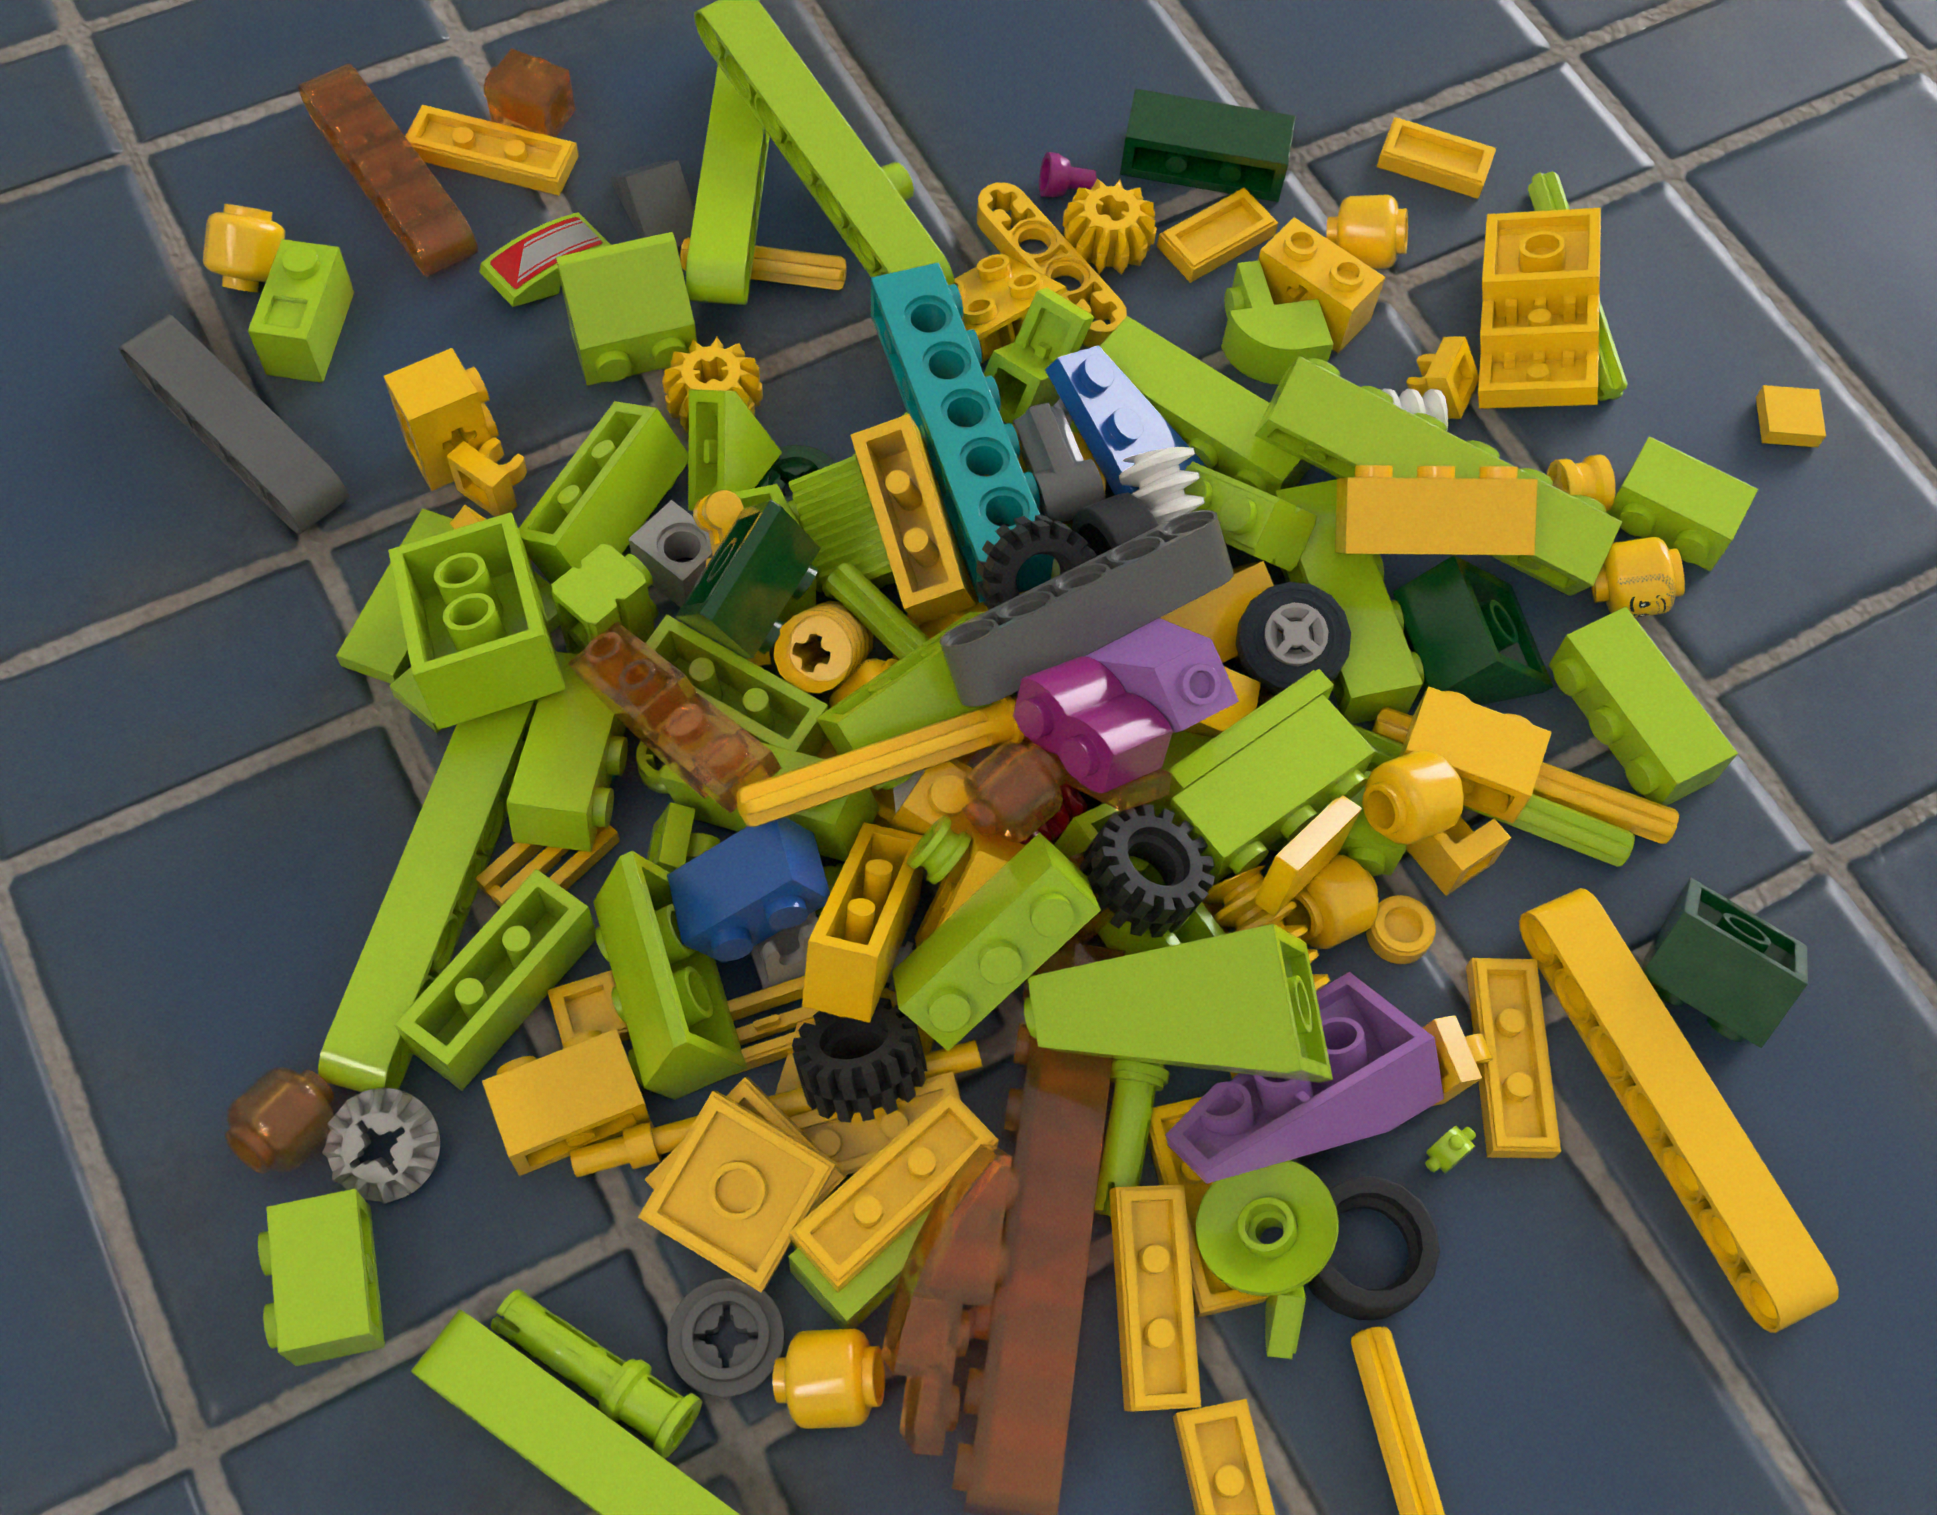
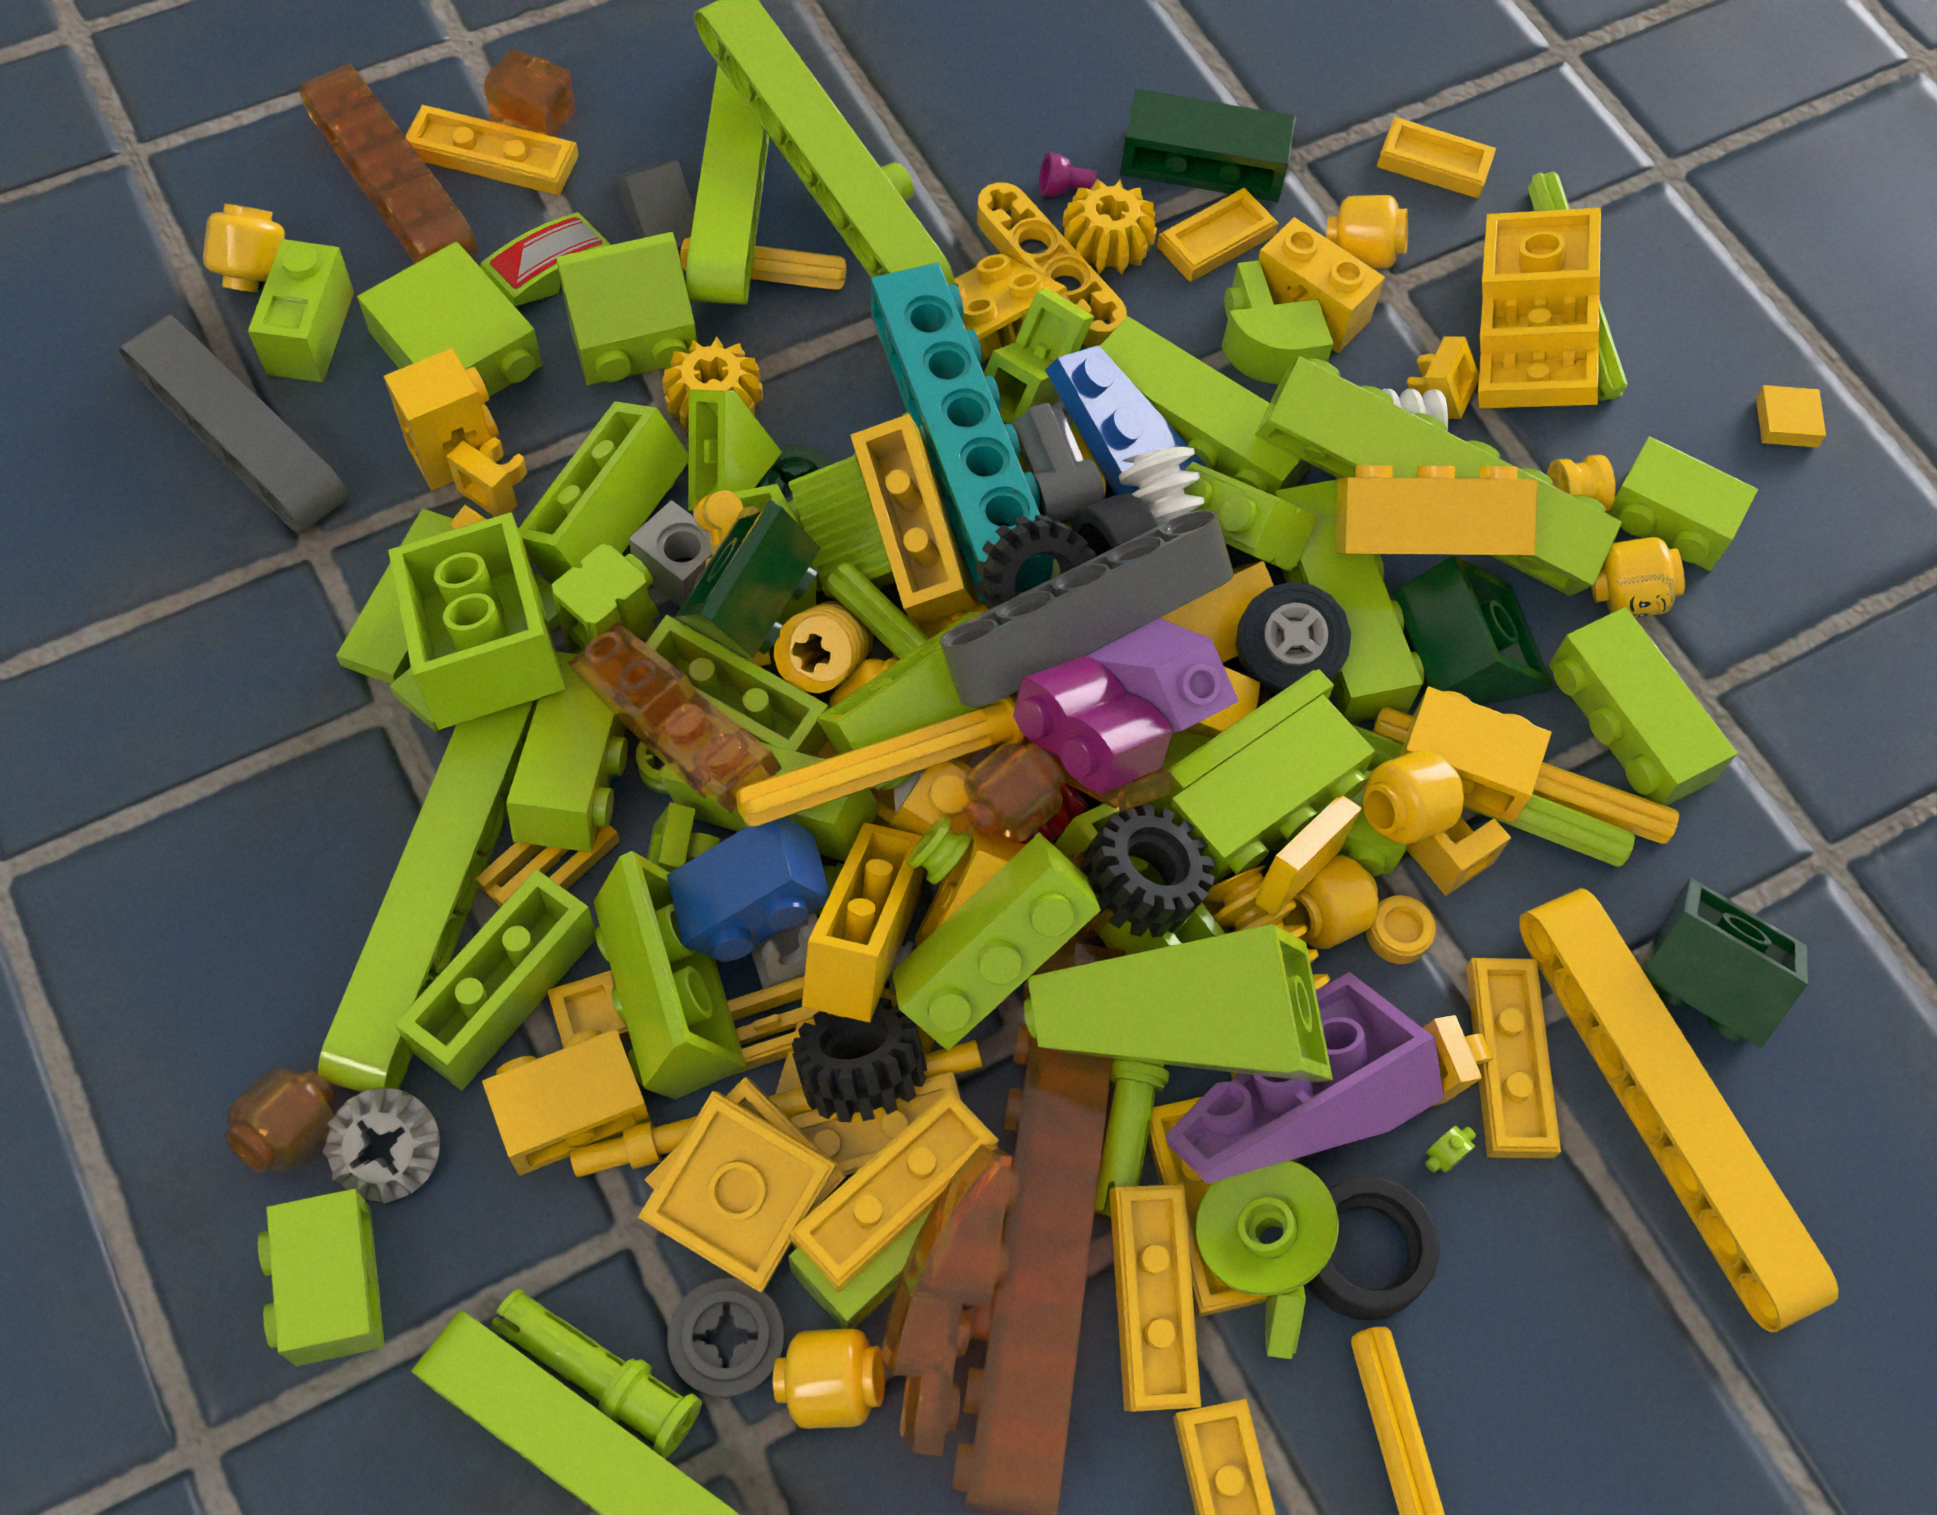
none -> lime brick [357,241,543,397]

